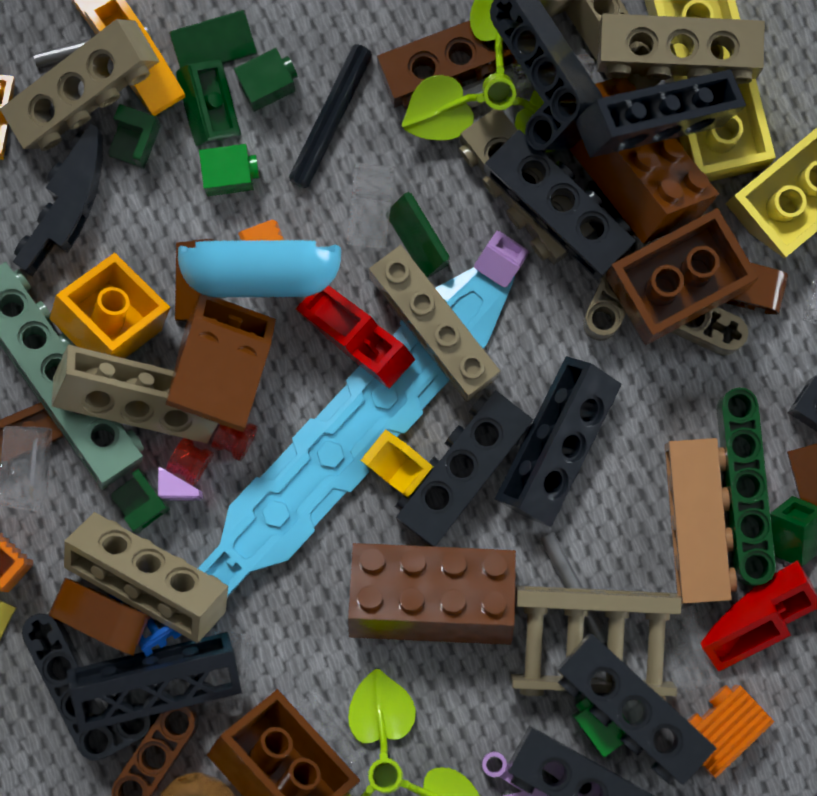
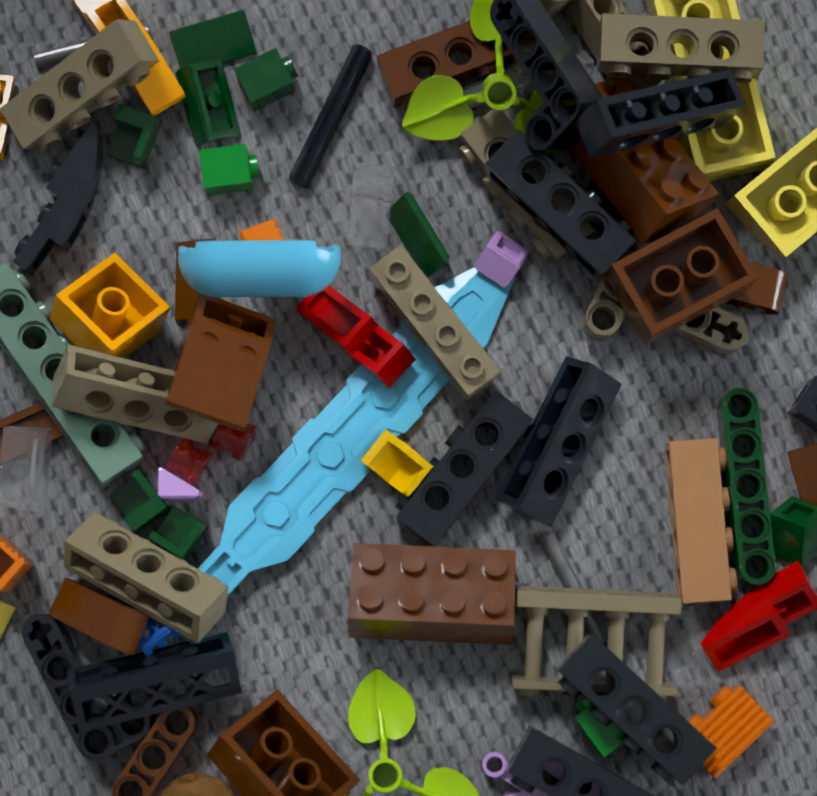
none -> dark green panel [148,505,209,561]

